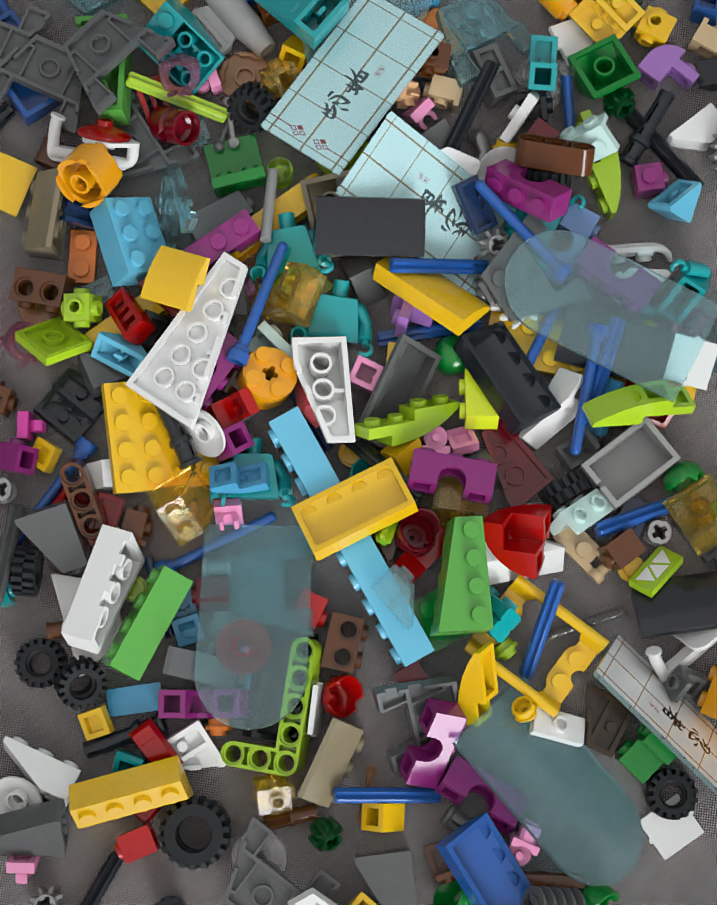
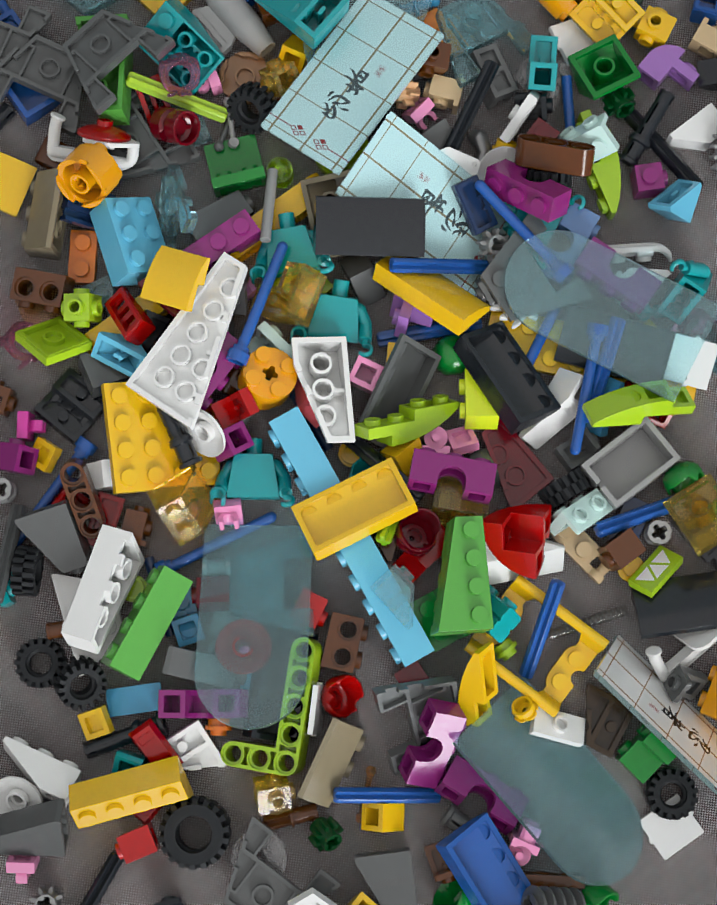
dark azure slope [209,461,270,494] -> none

